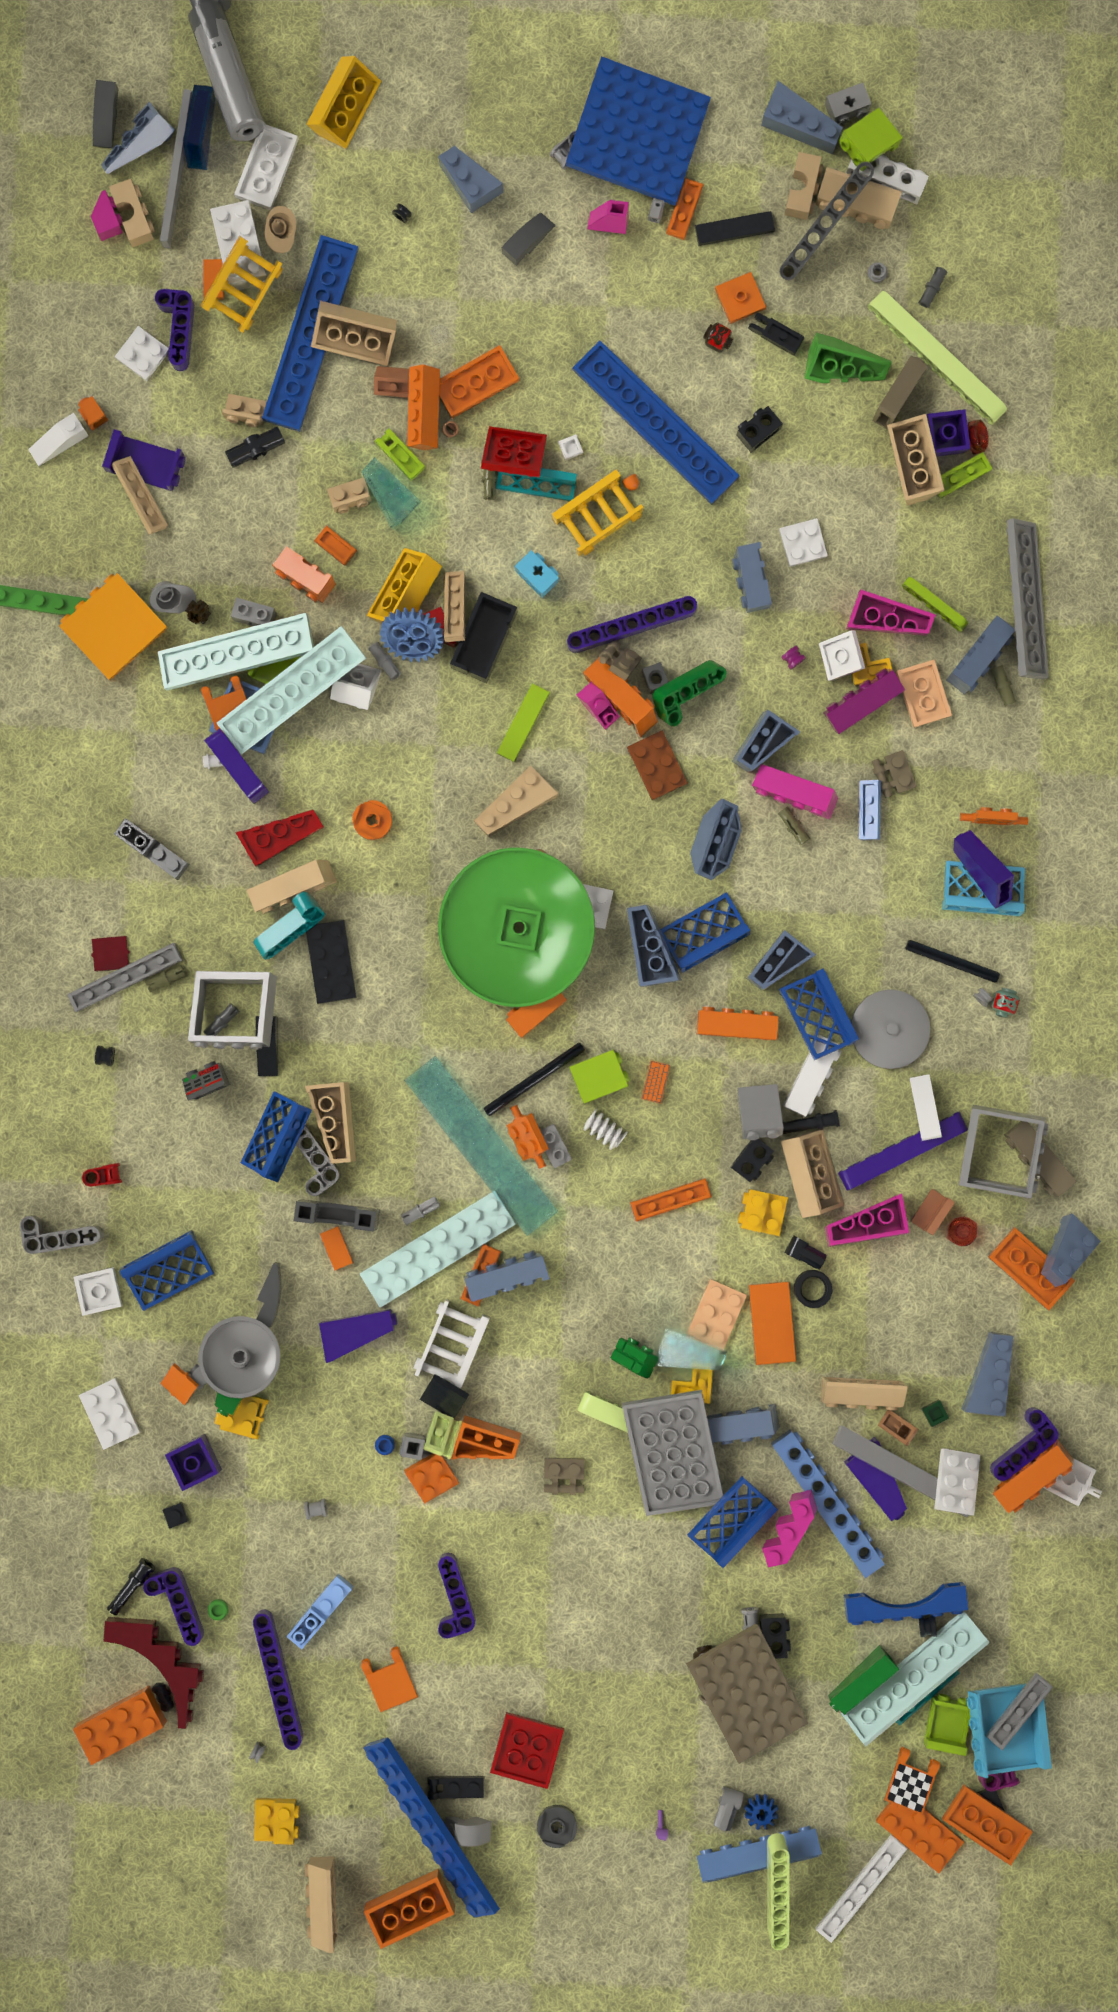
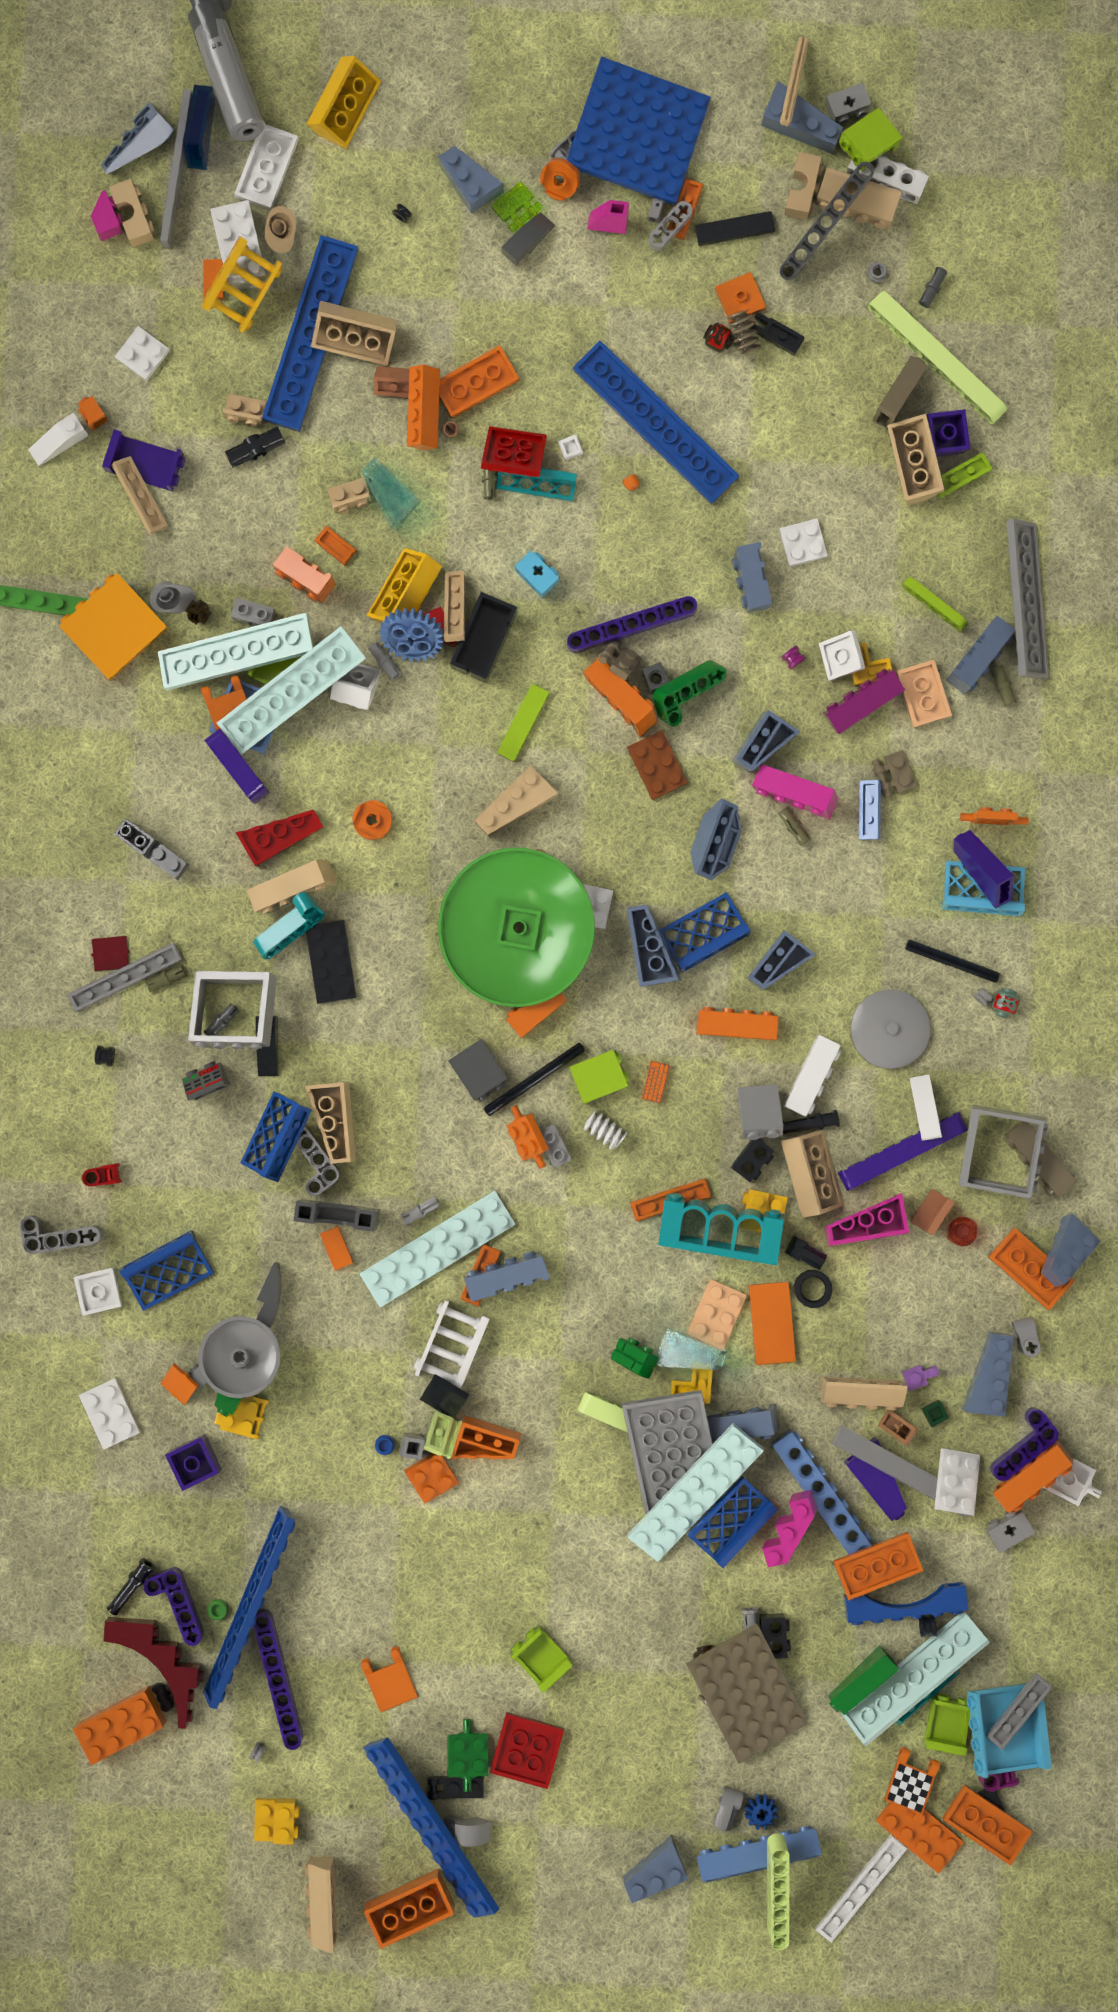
dark grey slope [93,80,119,149] -> none
dark purple beam [155,289,195,371] -> none
black plate [162,1502,189,1529] -> none
white pin [203,754,223,769] -> none
light blue slope [286,1574,354,1650] -> none
light grey bush [304,1498,328,1520] -> none
dark purple slope [319,1309,397,1363] -> none
lime plate [374,428,425,481] -> none
clear light blue plate [404,1056,558,1236] -> none
dark purple beam [438,1552,476,1639] -> none
dark grey plate [537,1805,577,1848] -> none
dark tan plate [544,1458,584,1495] -> none
yellow fence [552,469,643,556] -> none
dark pink slope [576,682,620,730] -> none
medium lavender hand [656,1810,668,1841] -> none
black brick [736,406,783,453] -> none
blue fence [779,968,859,1061] -> none
bright green wedge [804,333,892,383] -> none
dark pink wedge [846,589,936,636] -> none
clear red hat [968,419,989,454] -> none
none -> blue plate [203,1506,295,1709]
none -> green plate [447,1719,488,1792]
none -> dark grey panel [448,1039,508,1101]
none -> clear neon green plate [491,181,542,233]
none -> lime panel [510,1626,573,1693]
none -> orange plate [540,158,580,200]
none -> sand blue wedge [623,1835,688,1903]
none -> light aqua plate [627,1423,764,1562]
none -> light grey beam [649,201,692,251]
none -> teal fence [658,1193,785,1266]
none -> dark tan piece [727,309,761,354]
none -> tan axle [780,36,809,127]
none -> orange plate [833,1531,923,1601]
none -> medium lavender plate [902,1365,939,1391]
none -> light grey brick [985,1510,1035,1553]
none -> light grey piece [1012,1317,1041,1357]

